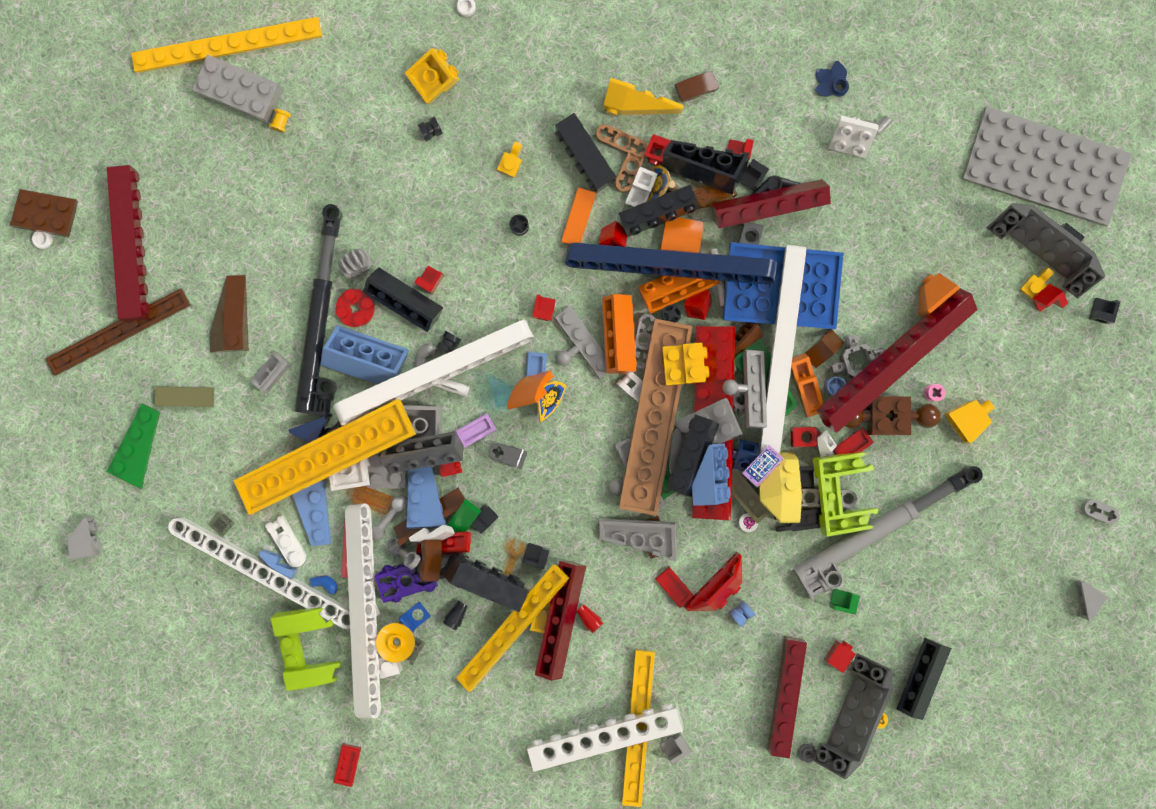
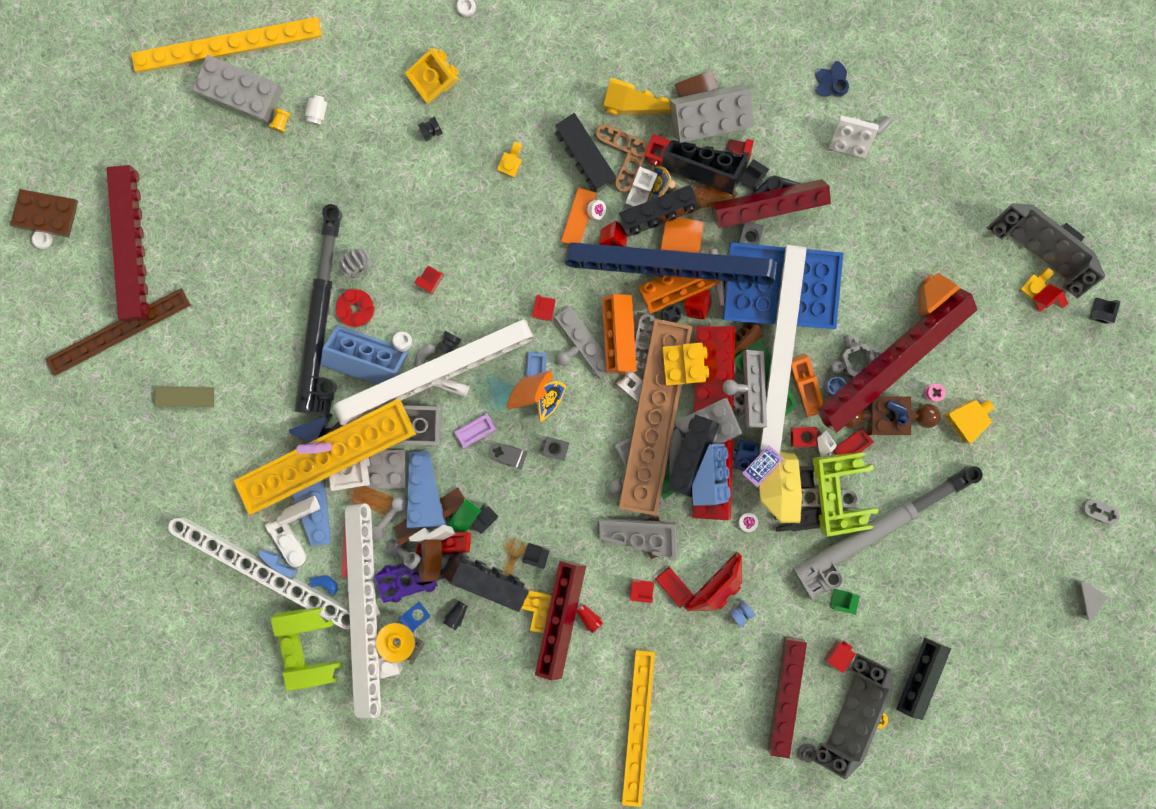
light grey slope [67,516,101,560] -> none
green wing [106,403,160,489] -> none
clear smoke slope [208,510,235,538] -> none
reddish brown wedge [210,275,249,353] -> none
light grey hinge [250,351,292,393] -> none
red plate [333,743,362,787] -> none
black brick [362,267,444,332] -> none
dark grey brick [380,431,464,474] -> none
red brick [439,461,462,477] -> none
yellow plate [456,565,569,692] -> none
black wheel [509,214,529,236] -> none
white brick [527,703,684,772] -> none
light grey panel [661,732,691,764] -> none
olive plate [732,468,771,524] -> none
reddish brown slope [805,329,844,368] -> none
light grey plate [962,106,1132,227] -> none
none -> white slope [279,496,320,526]
none -> lavender tile [297,443,332,454]
none -> white brick [305,95,327,125]
none -> white tile [392,332,412,352]
none -> dark grey brick [540,437,570,461]
none -> white tile [587,200,606,220]
none -> red panel [629,579,654,603]
none -> light grey brick [670,84,754,143]
none -> dark blue arm [885,399,909,426]

